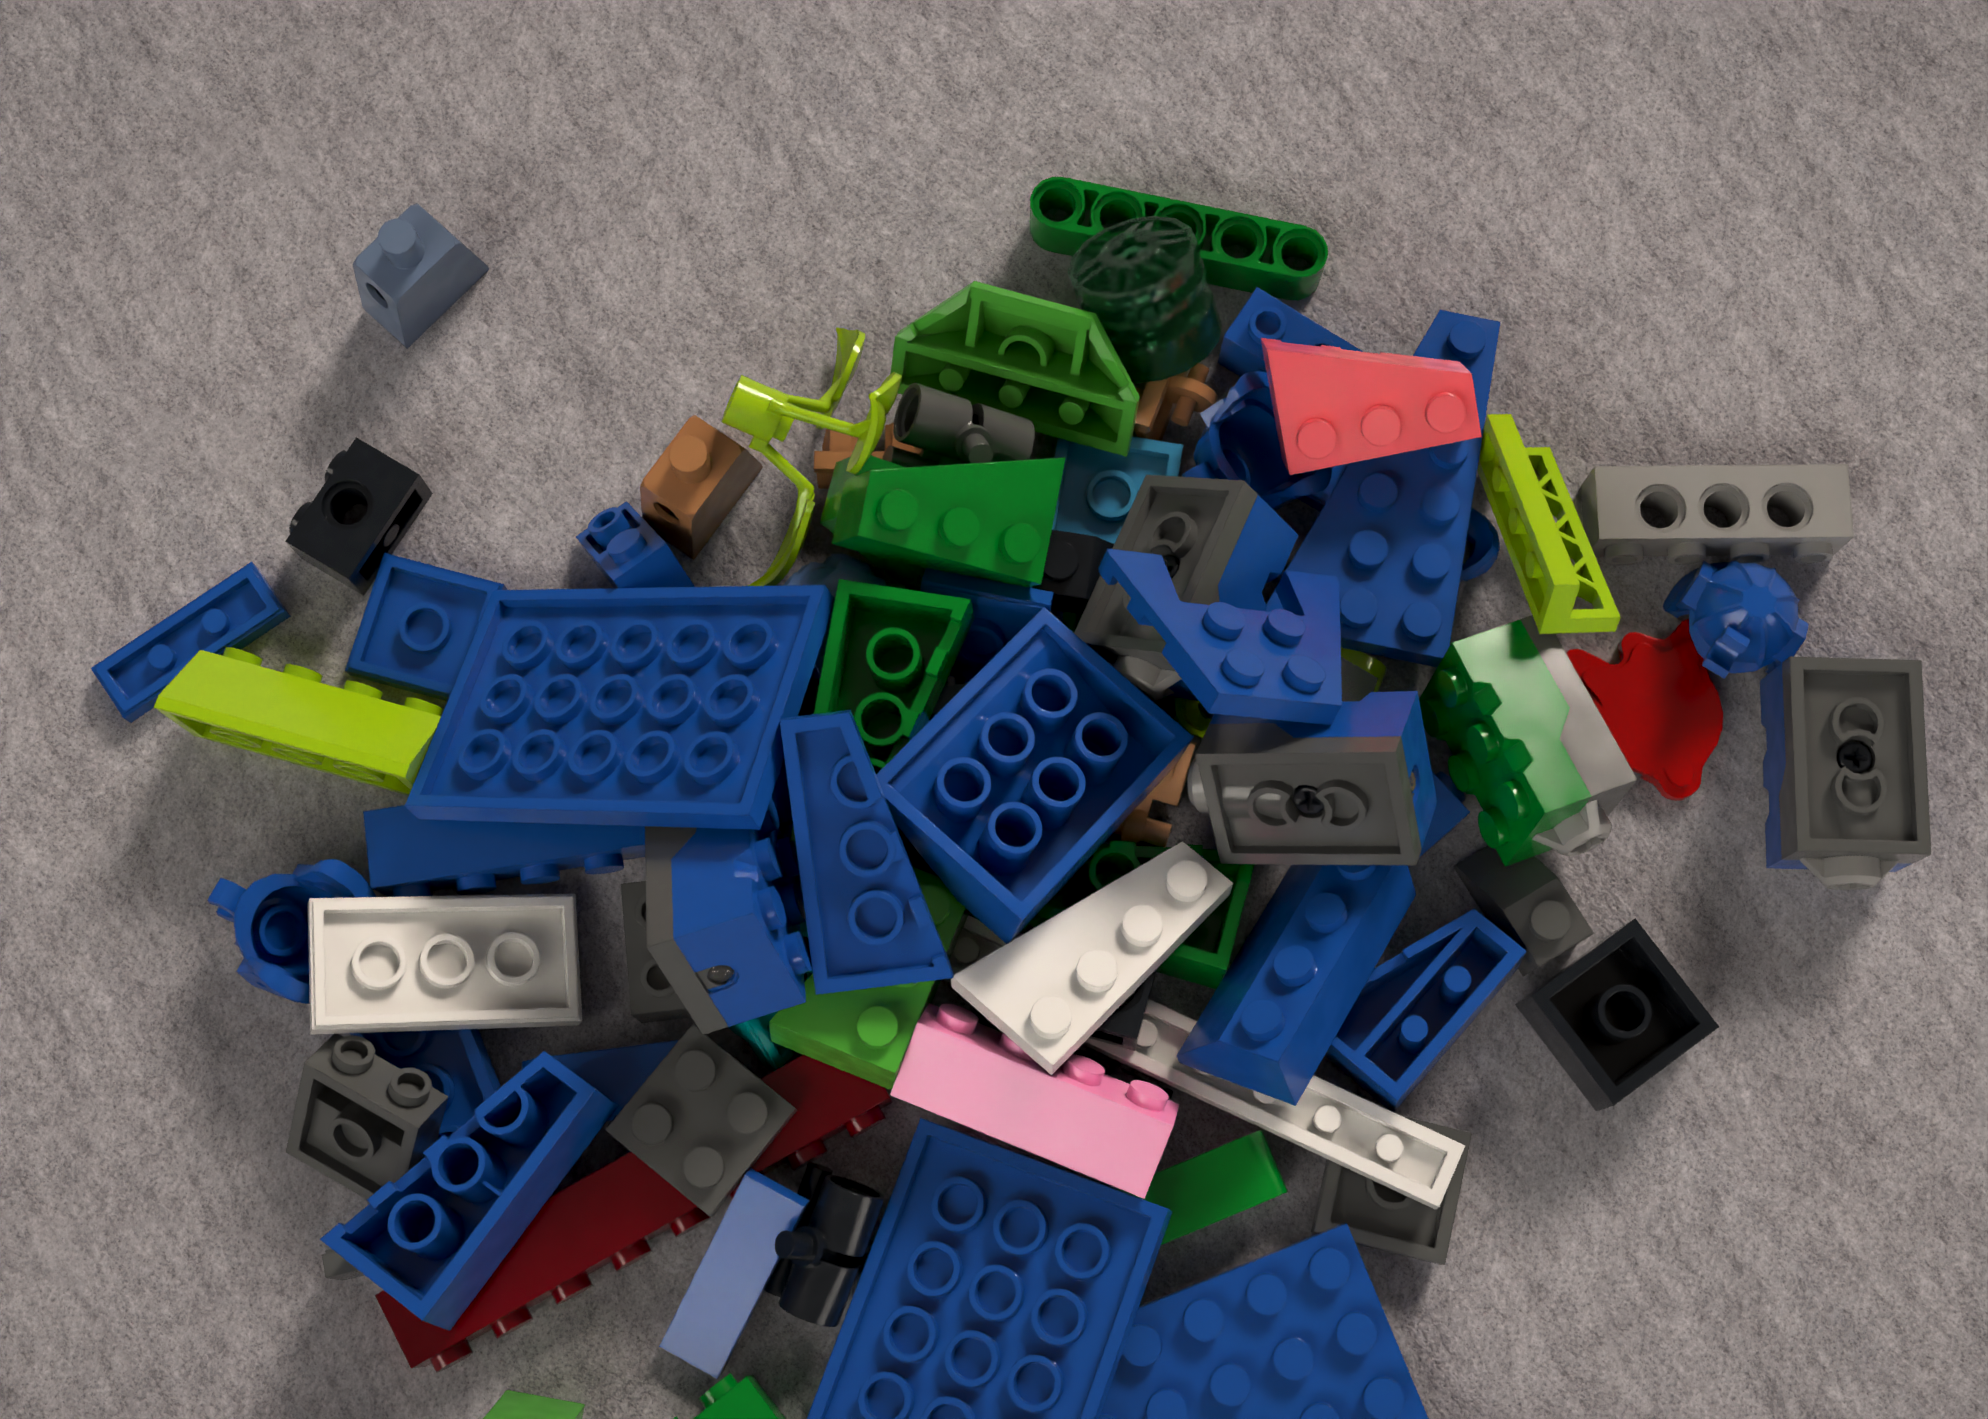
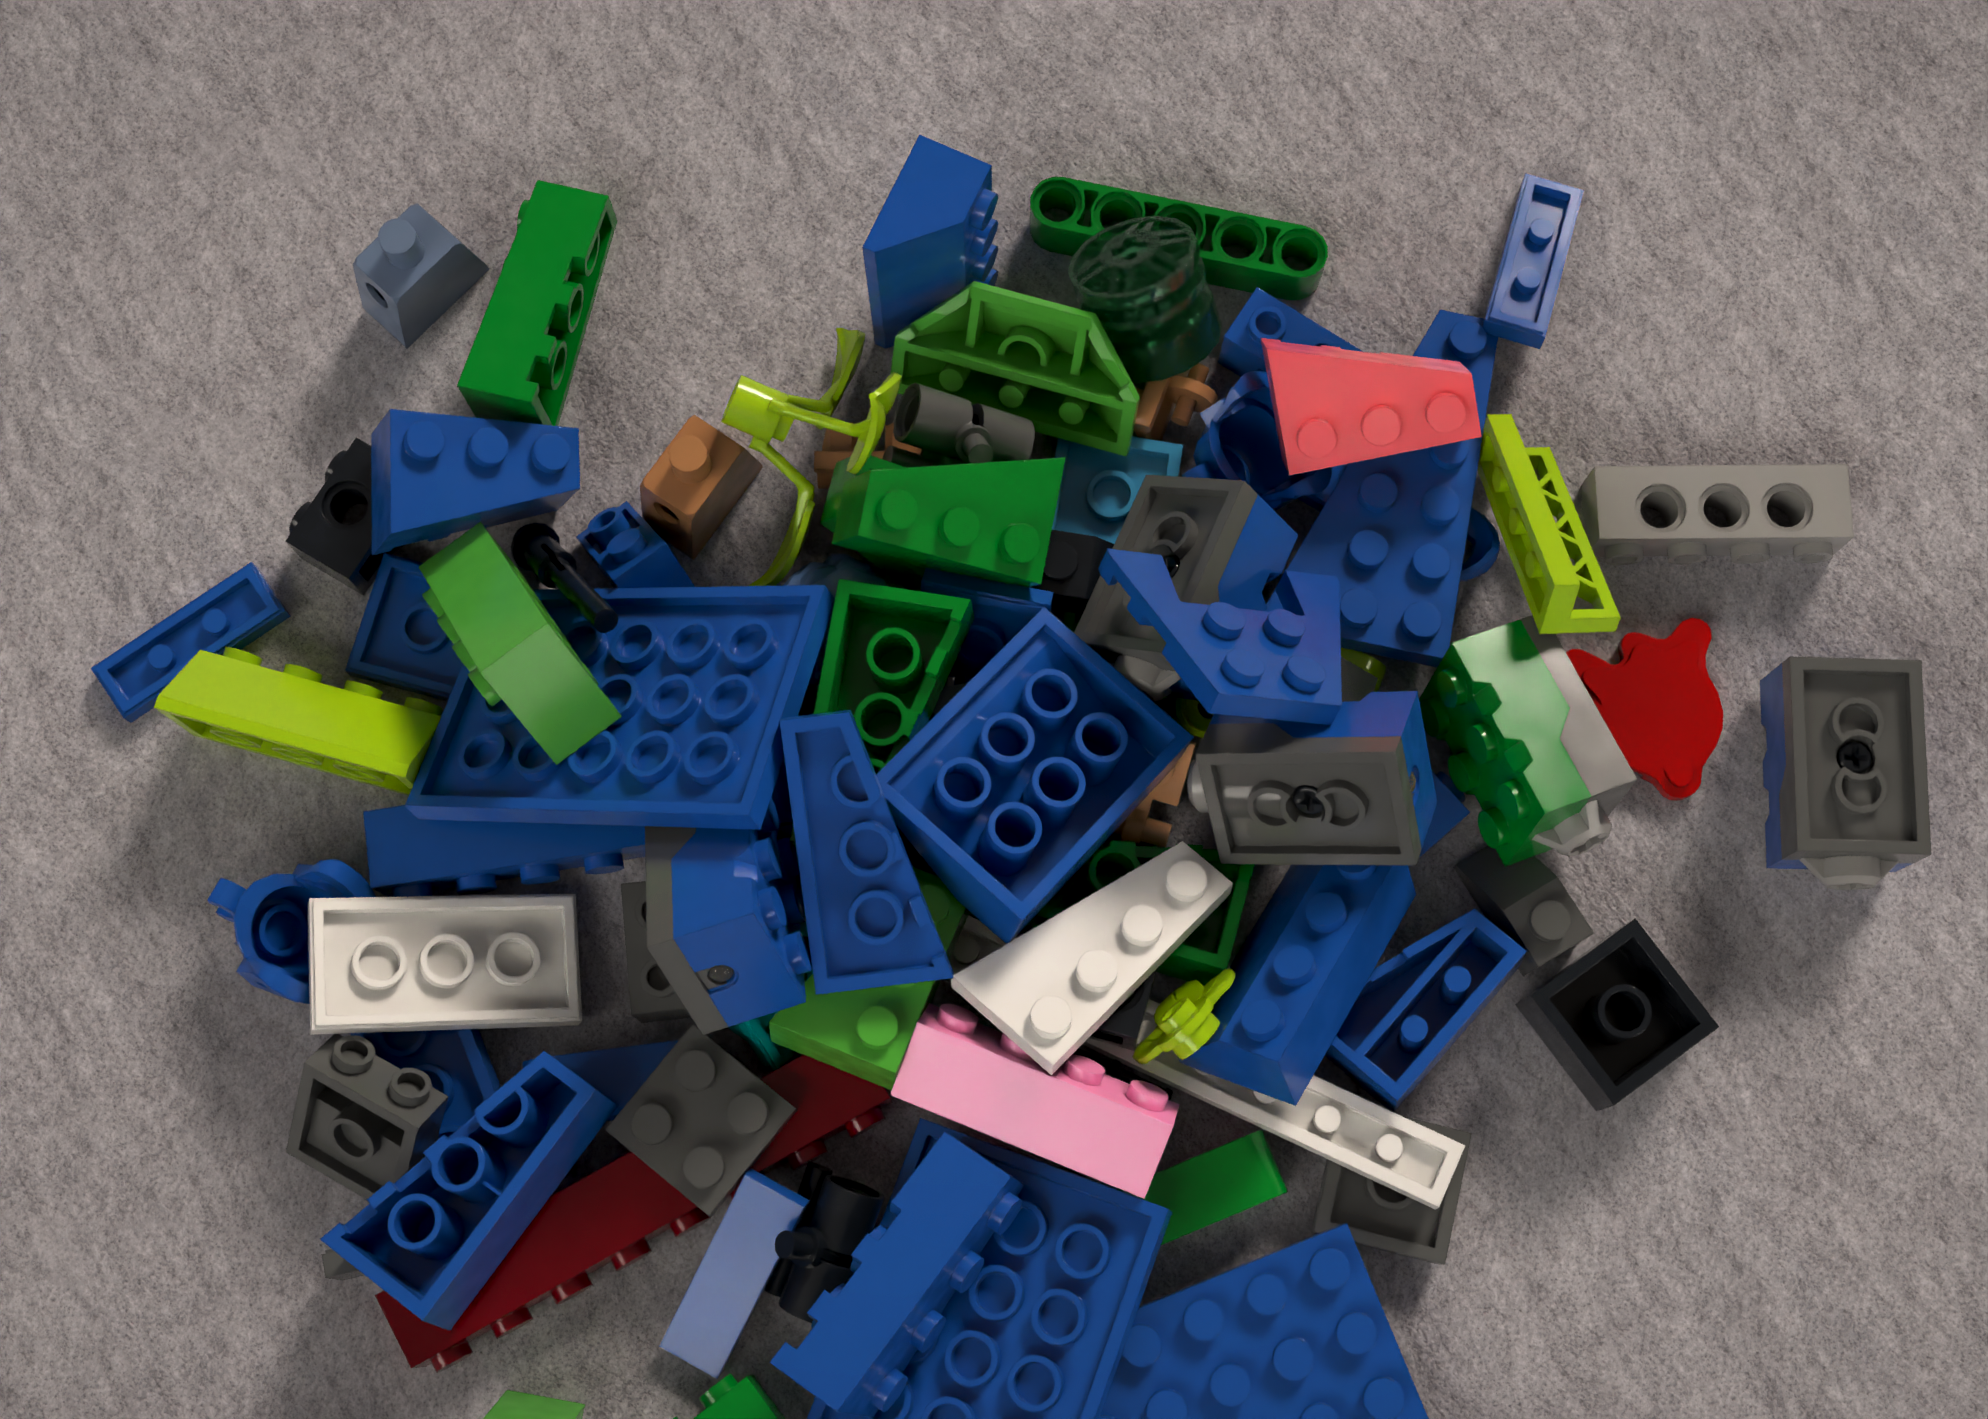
blue helmet [1663,560,1809,679] -> none
none -> blue wedge [371,409,580,556]
none -> bright green wedge [419,521,622,765]
none -> green wedge [457,180,617,426]
none -> black pin [511,523,618,633]
none -> blue wedge [769,1131,1025,1417]
none -> blue slope [862,134,998,349]
none -> lime plate [1132,968,1236,1064]
none -> tile [1482,173,1584,349]

